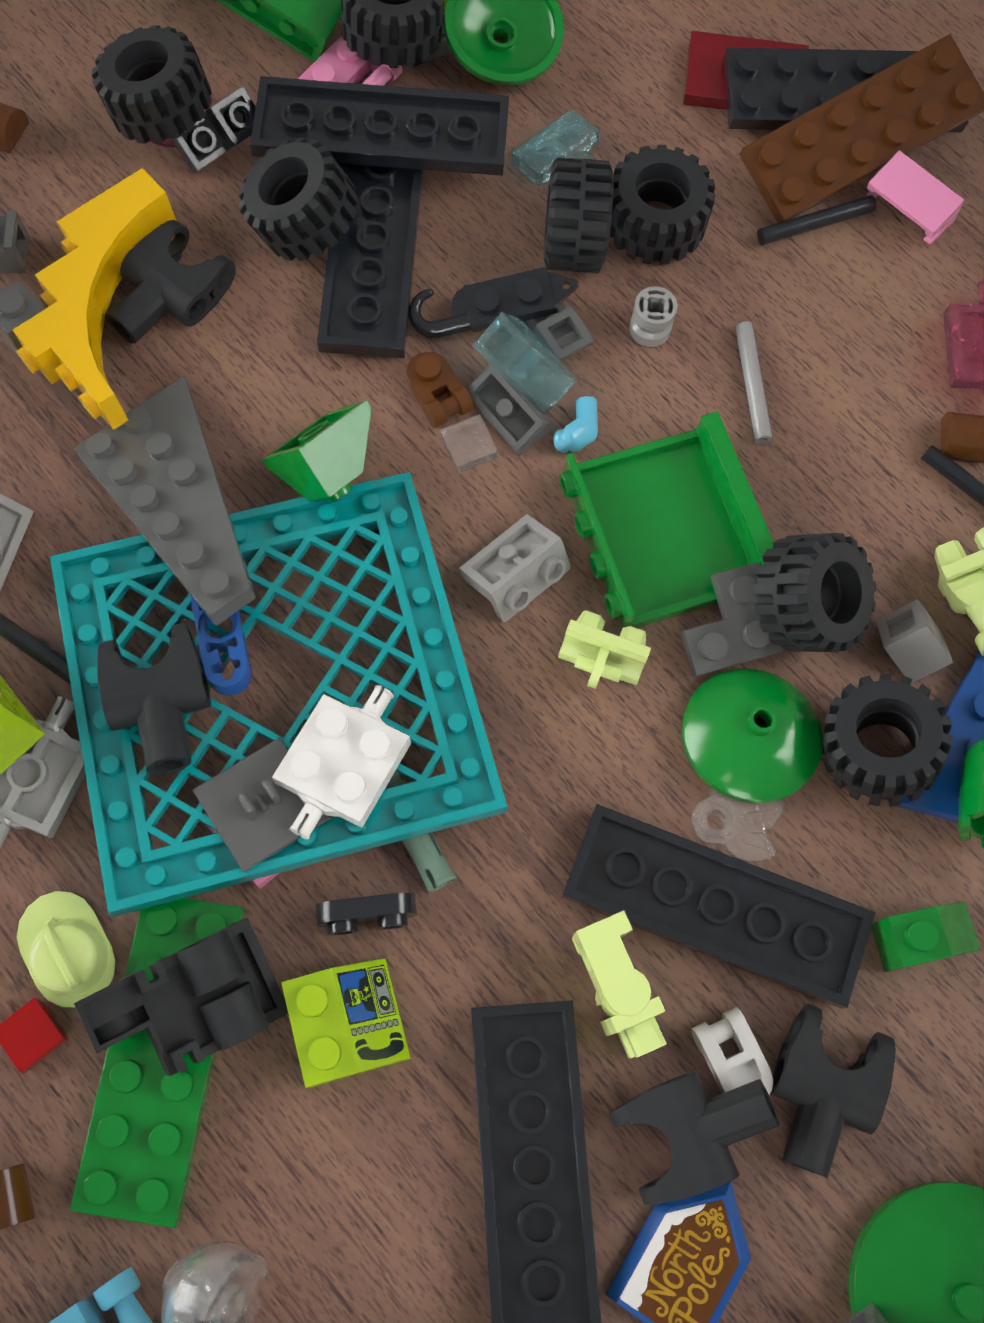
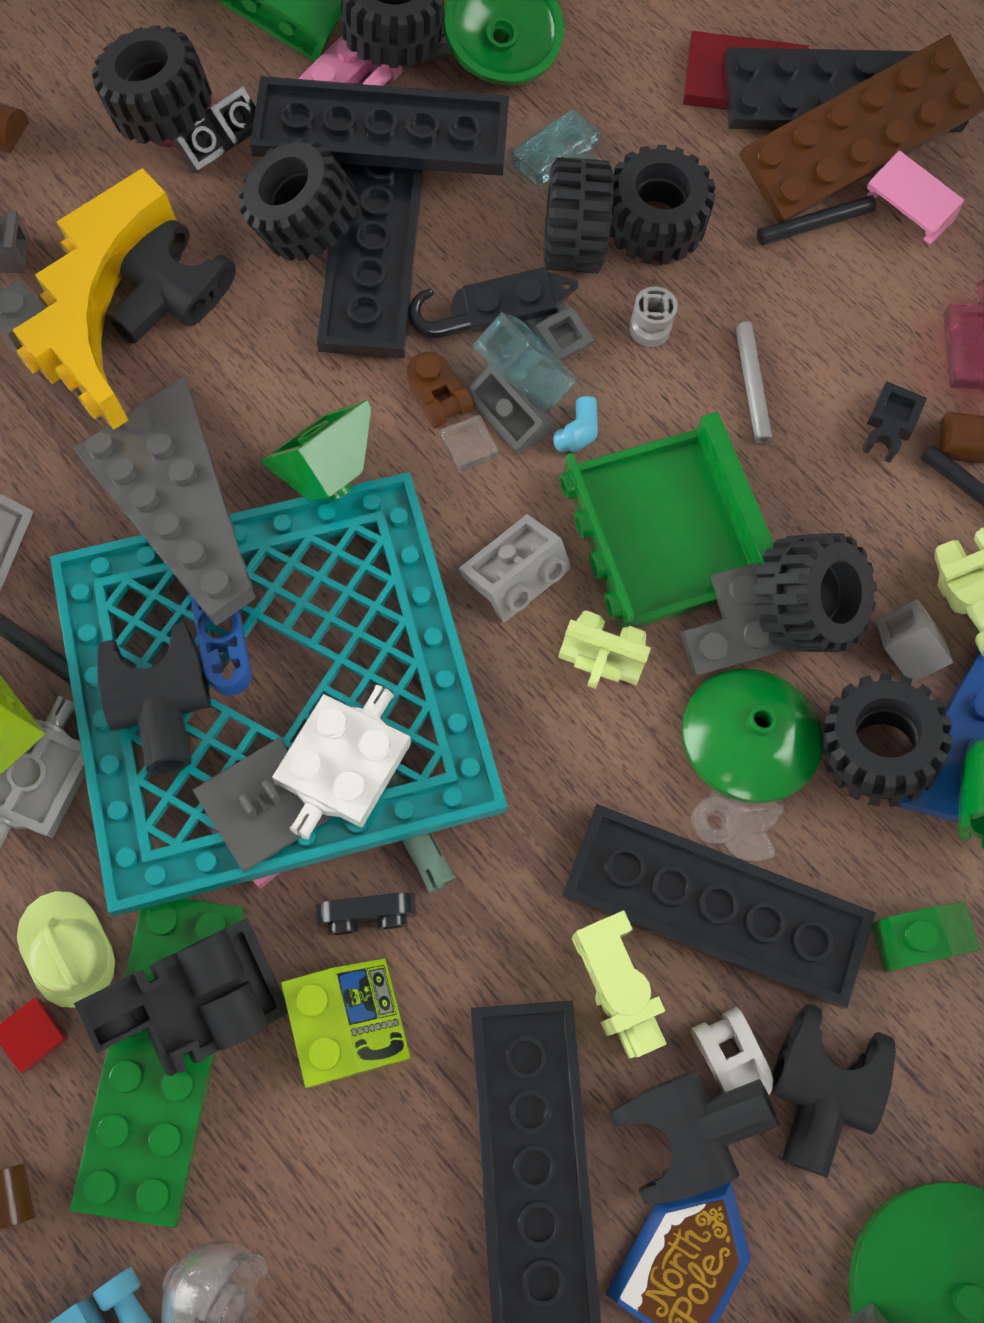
none -> black plate [863,381,927,463]

